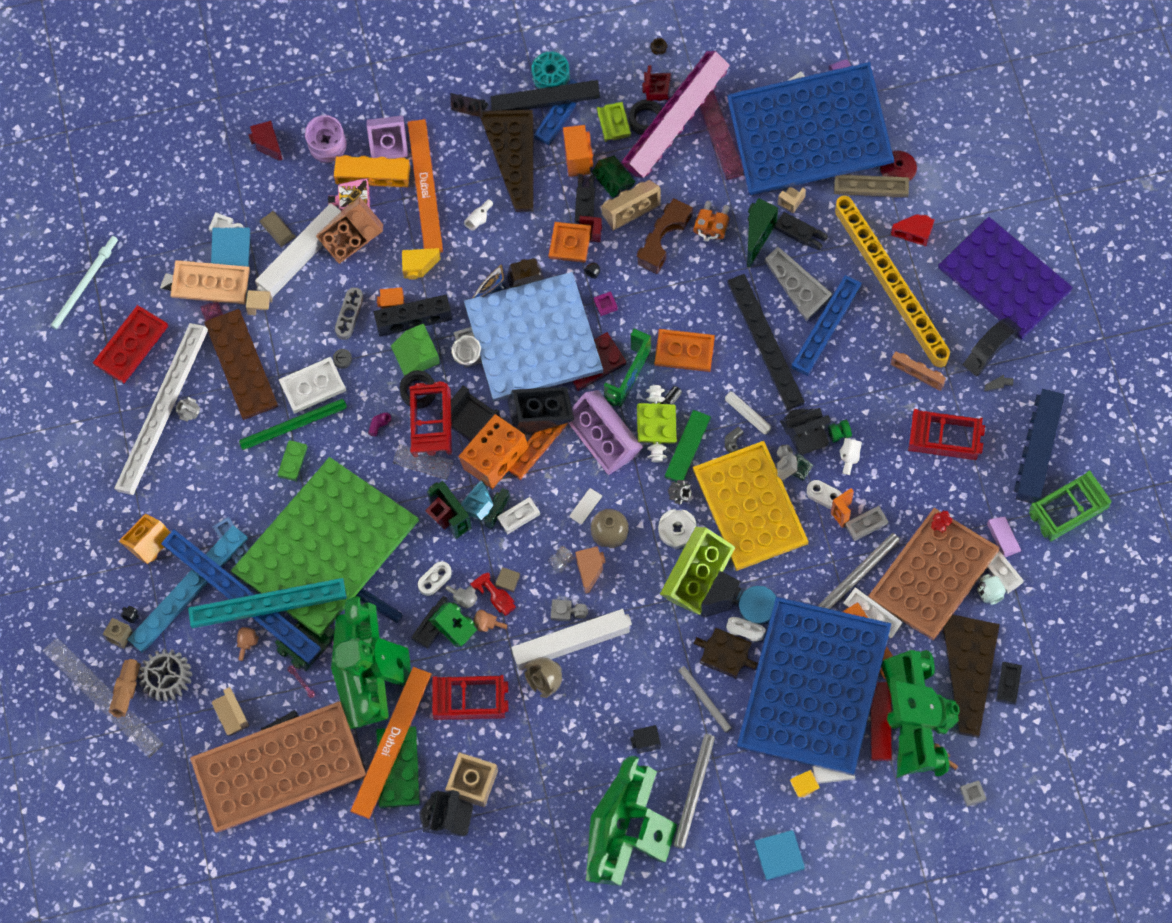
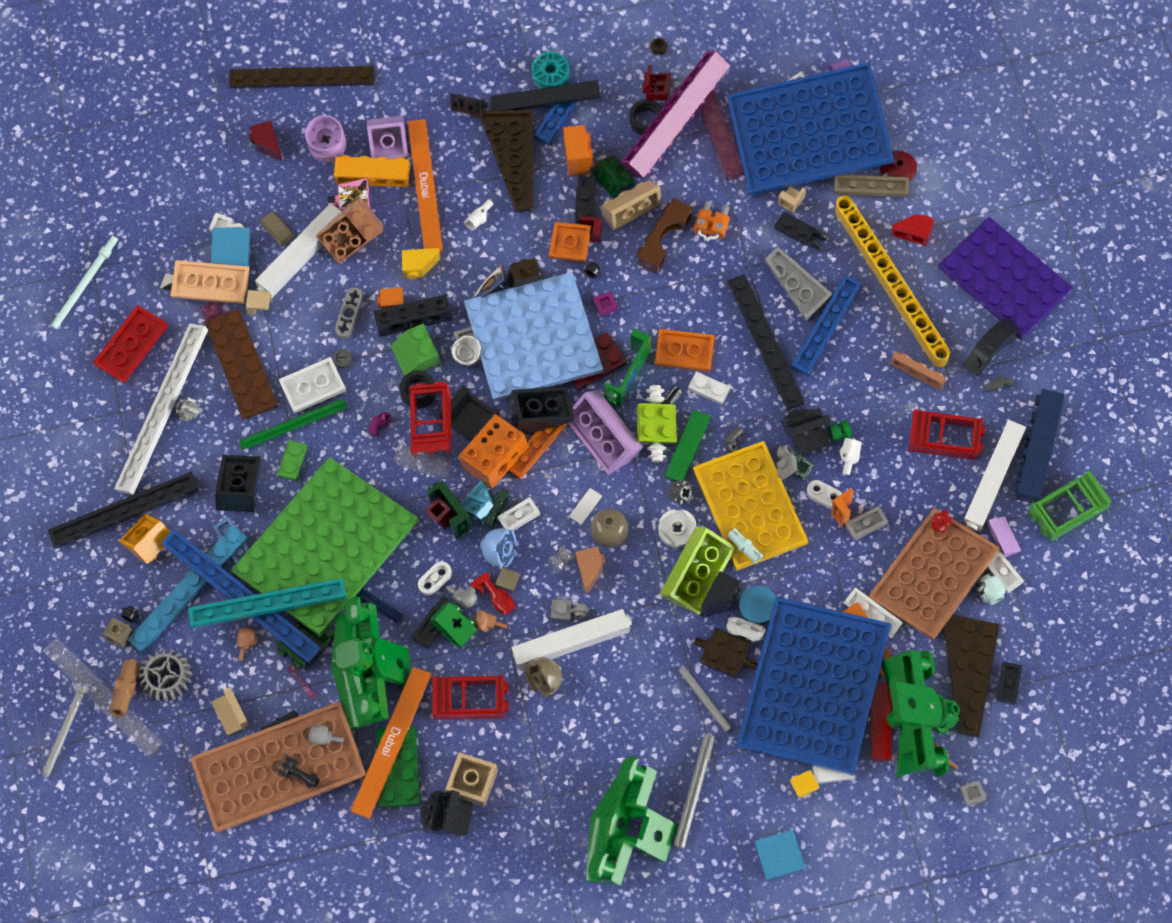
lime plate [597,102,631,142] -> none
black brick [630,725,661,754] -> none
white axle [725,392,771,435] -> none
dark green slope [747,198,778,268] -> none
light grey axle [818,533,900,609] -> none
none -> light grey bar [42,685,89,777]
none -> black plate [48,471,199,549]
none -> black slope [215,455,261,512]
none -> dark brown plate [229,66,375,89]
none -> black hinge [275,754,320,789]
none -> light grey piece [309,724,344,745]
none -> light blue cylinder [480,528,516,567]
none -> white plate [688,372,730,405]
none -> light aqua pin [727,528,763,564]
none -> white brick [963,420,1026,532]

